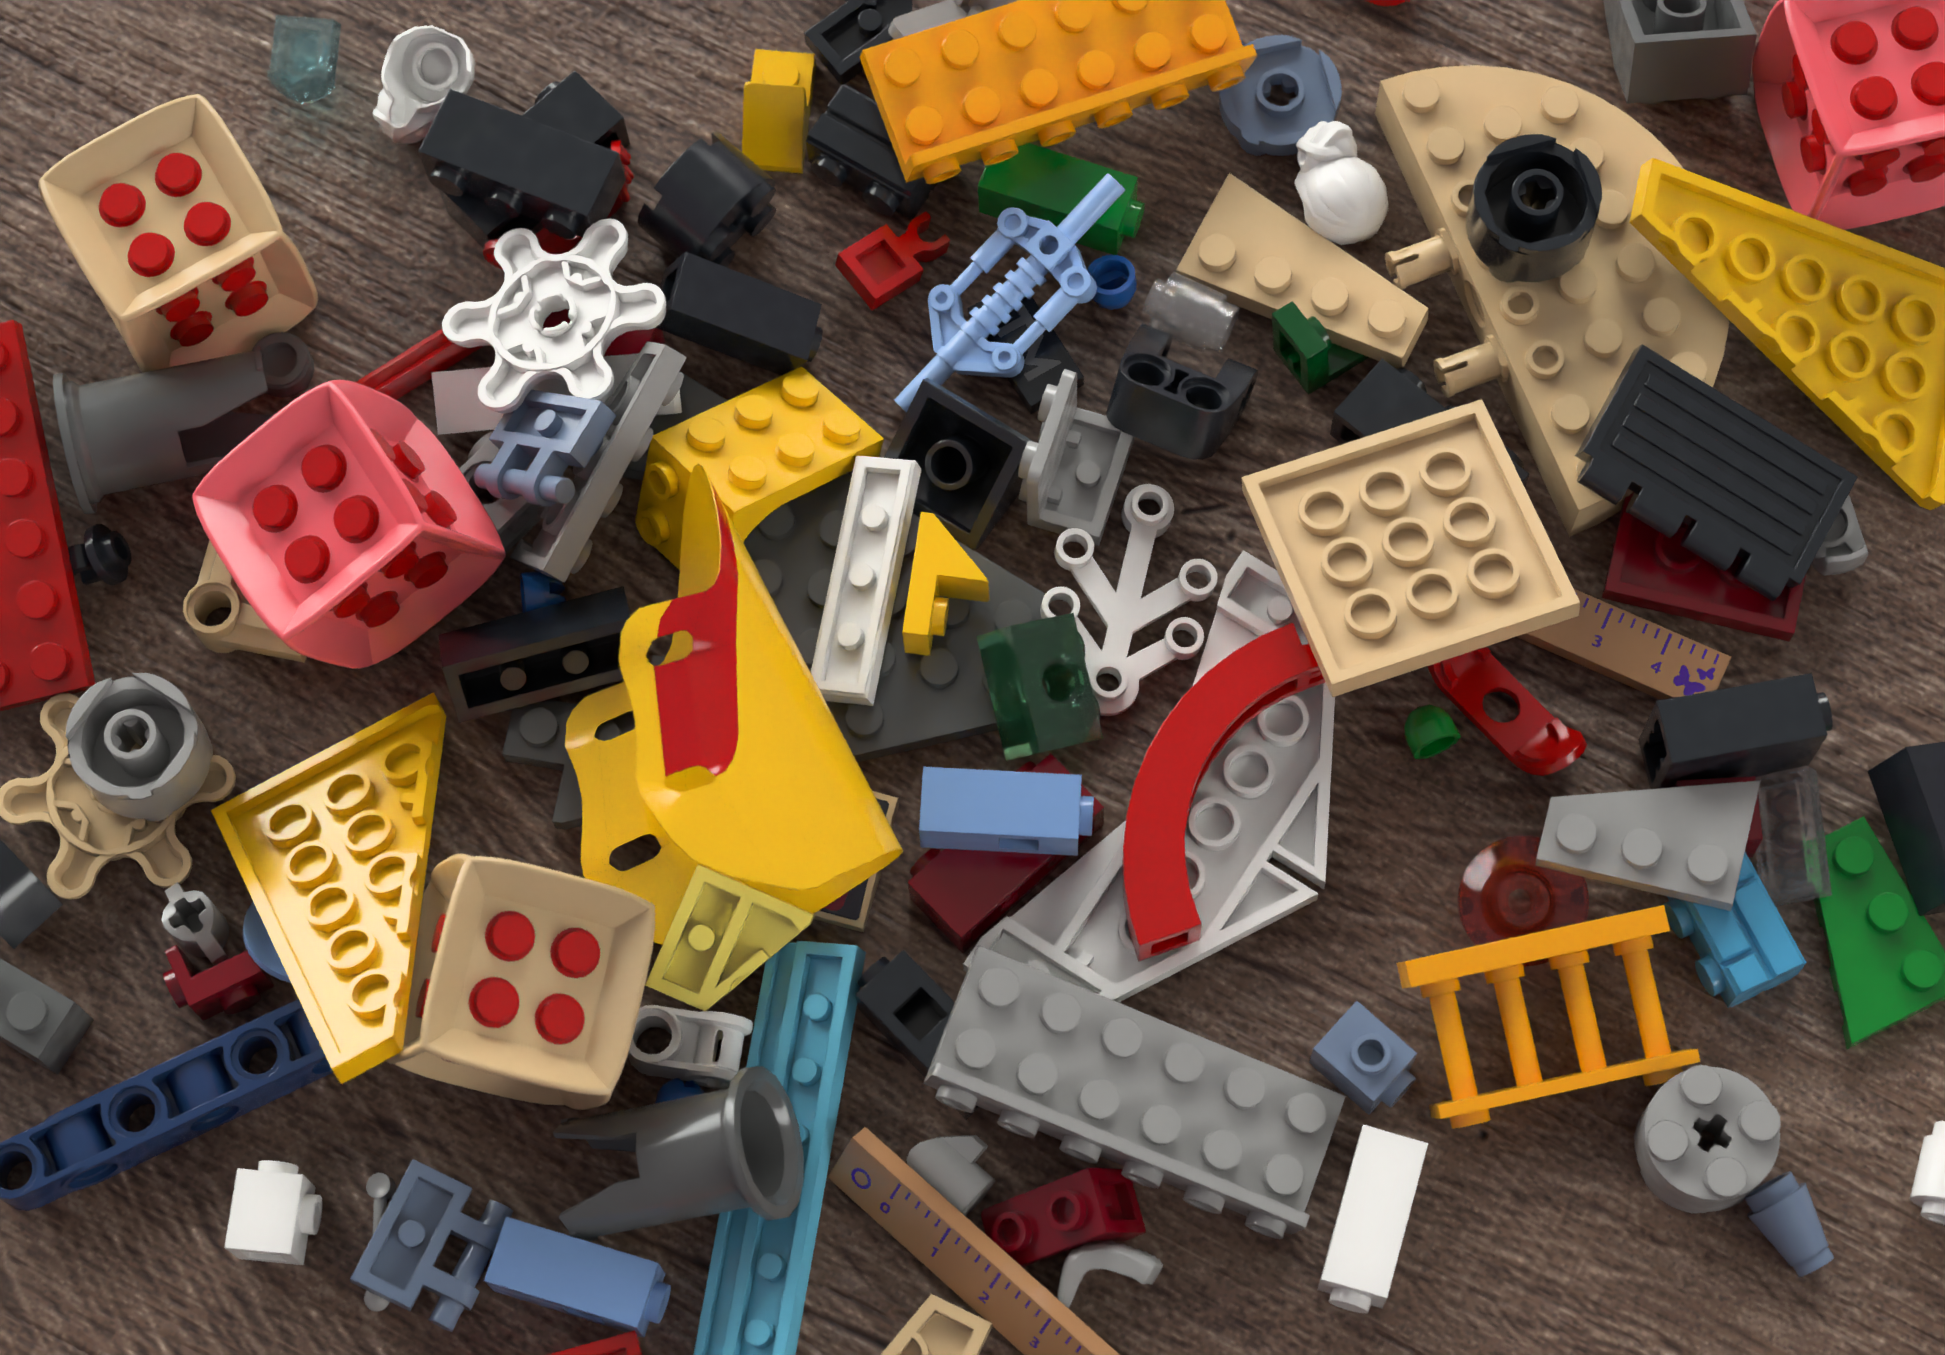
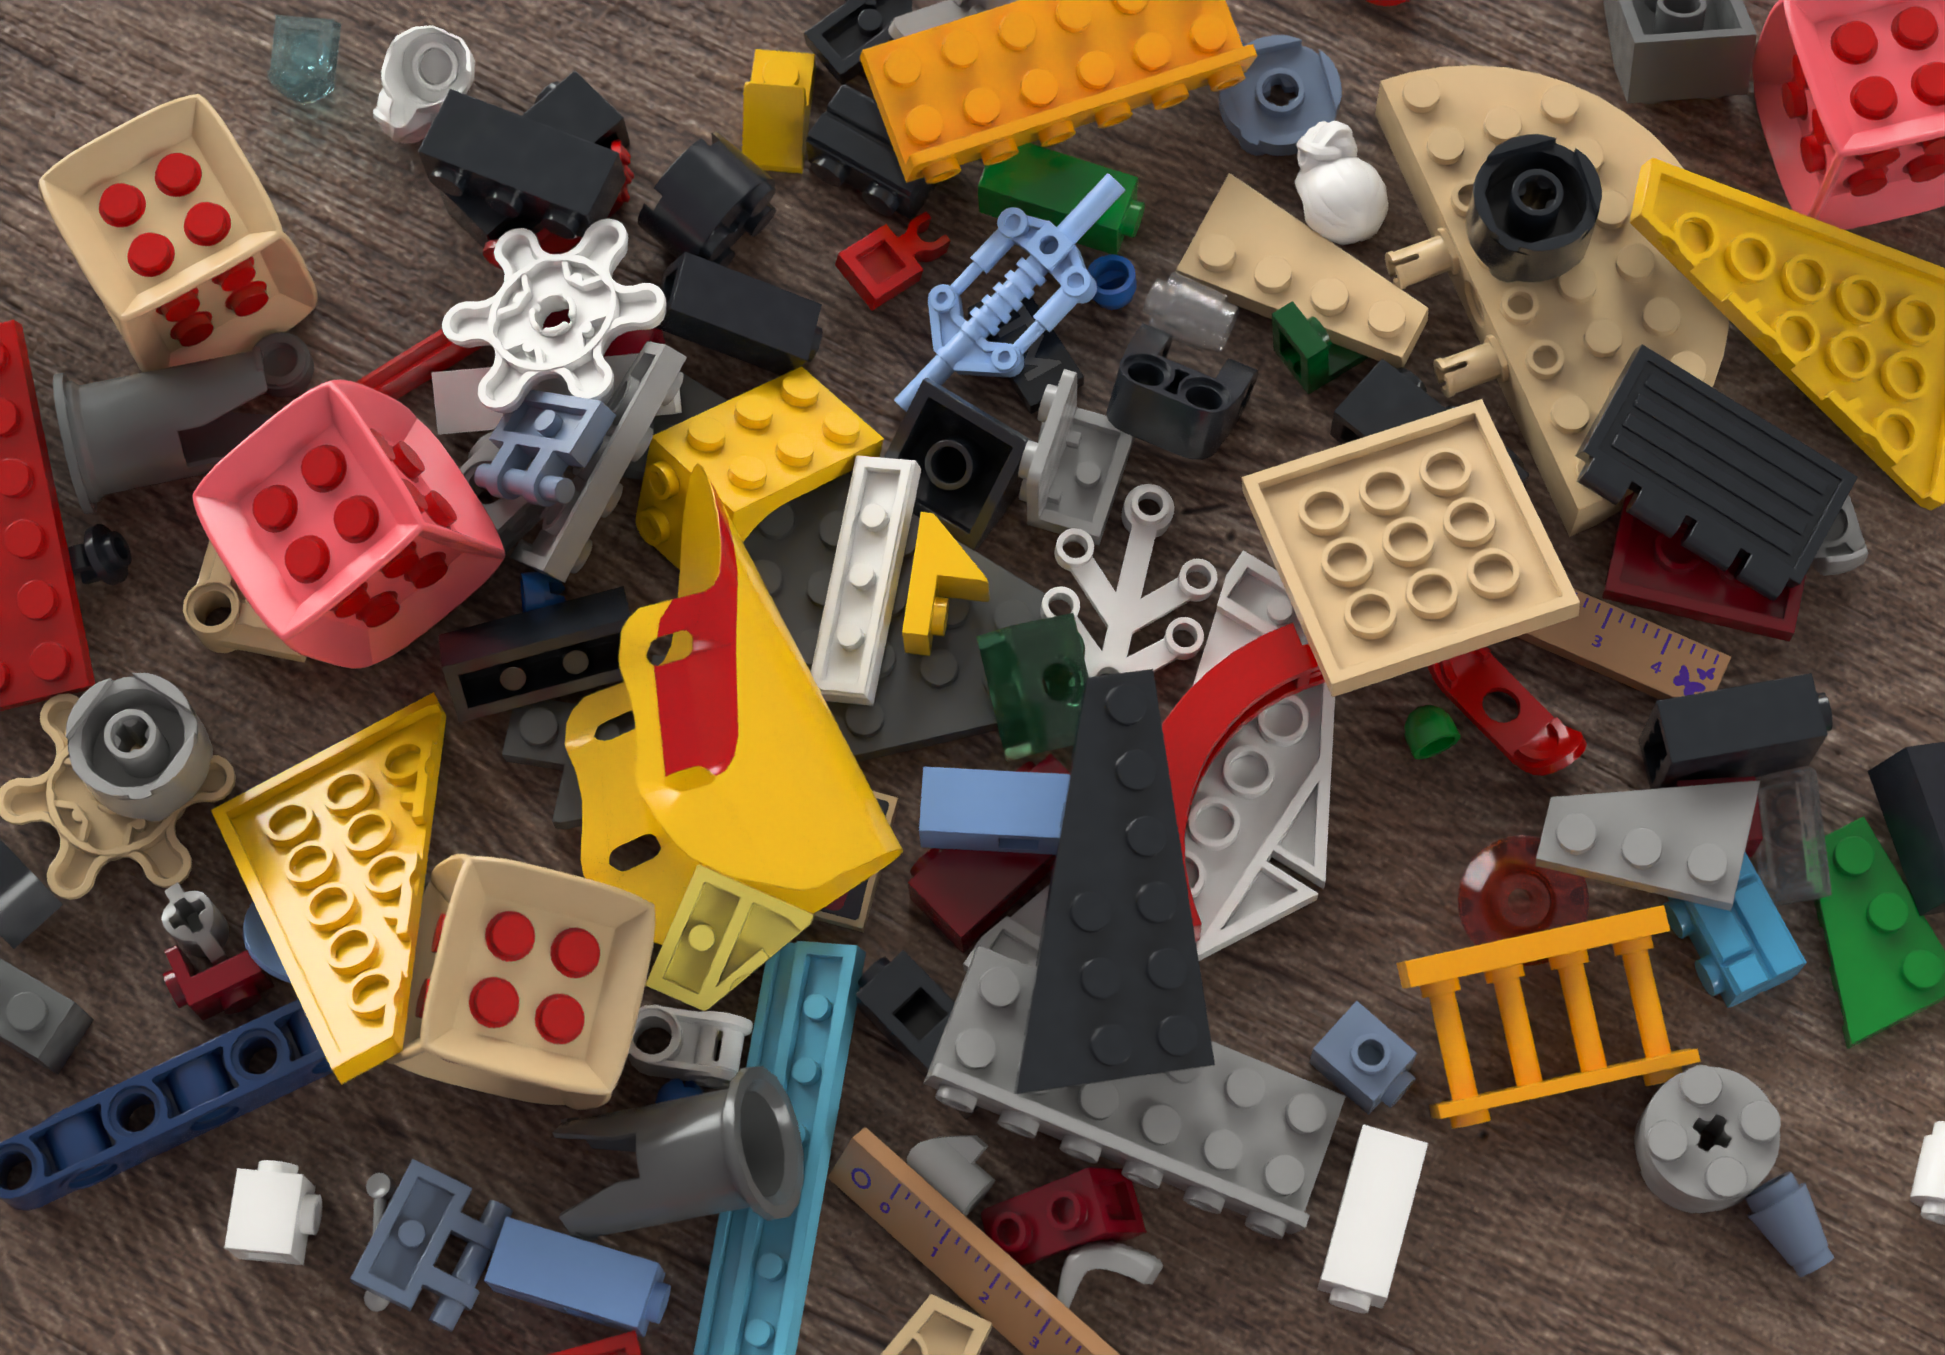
none -> black wing [1014,669,1215,1094]

